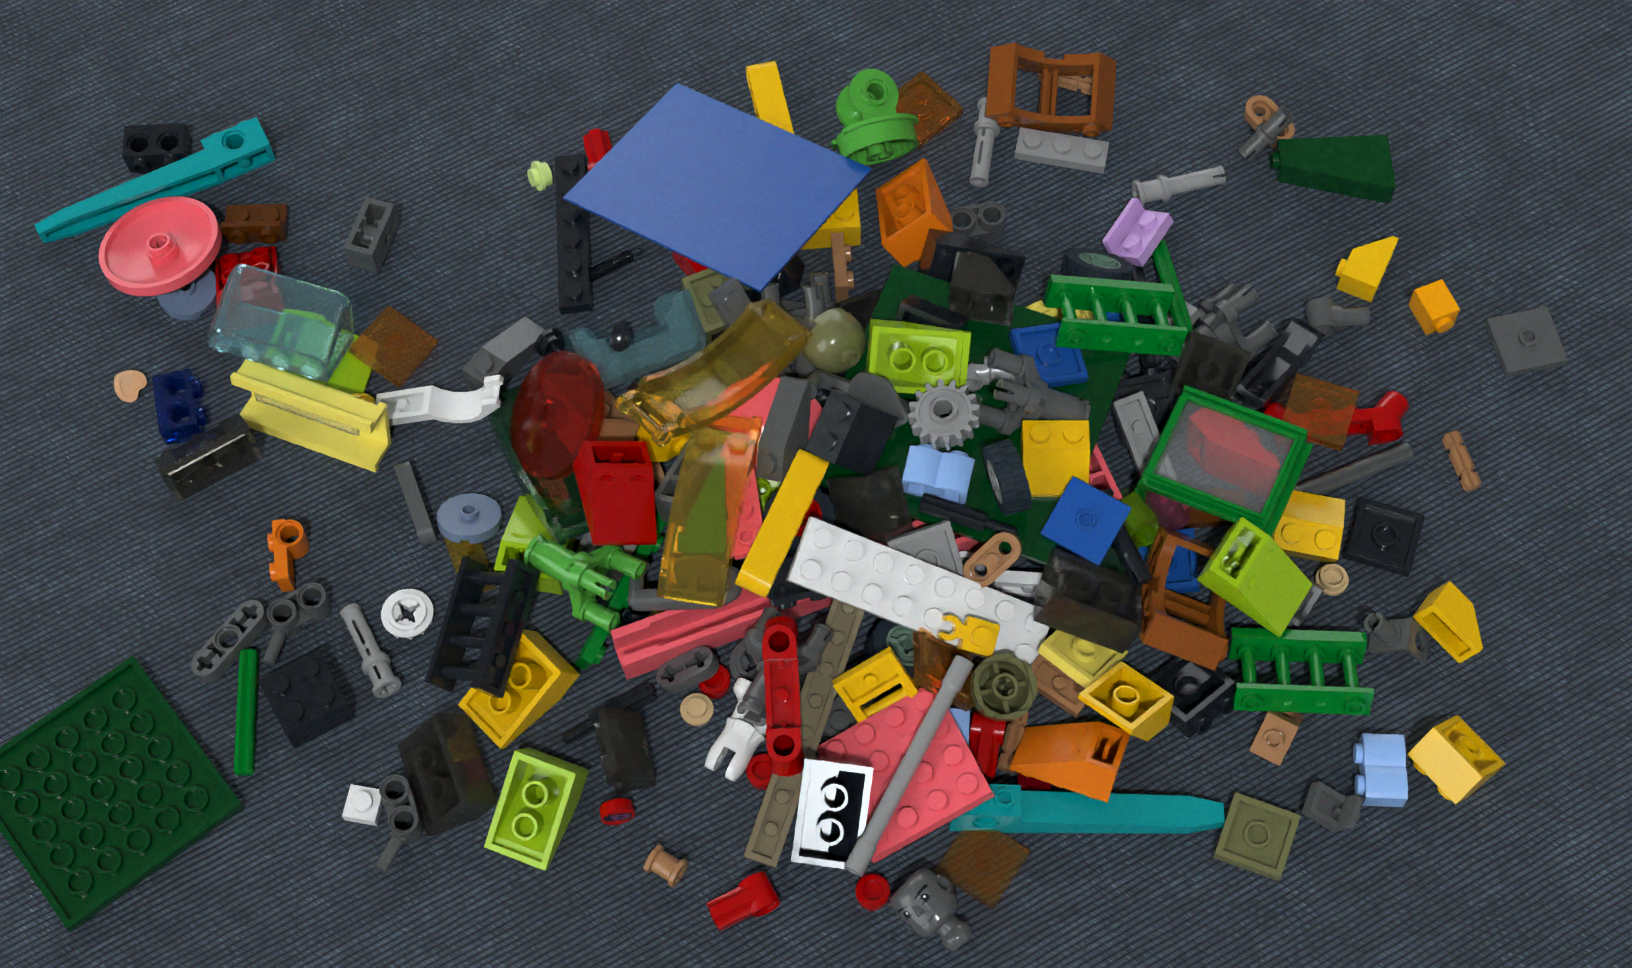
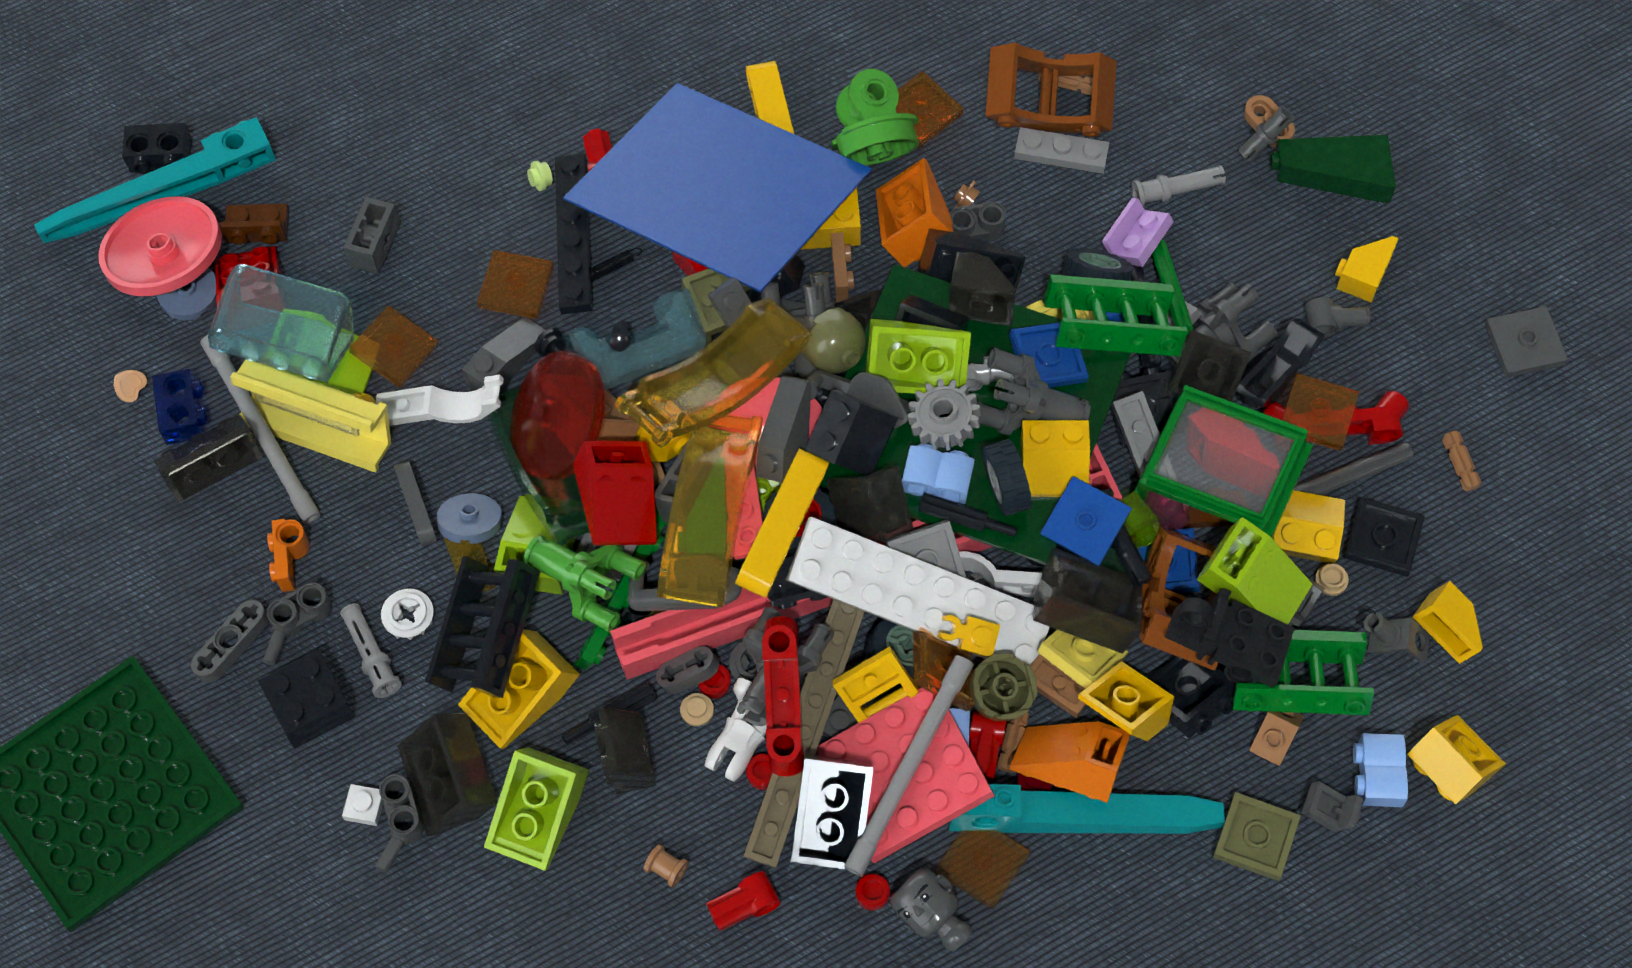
green axle [234,649,259,777] -> none
red tile [599,798,635,825] -> none
medium nougat plate [963,531,1022,588] -> none
light grey pin [969,97,1001,187] -> none
light orange brick [1408,279,1460,335] -> none
none -> light grey piece [200,333,321,524]
none -> clear orange plate [477,250,554,319]
none -> medium nougat plate [953,180,980,209]
none -> black plate [1165,588,1295,688]

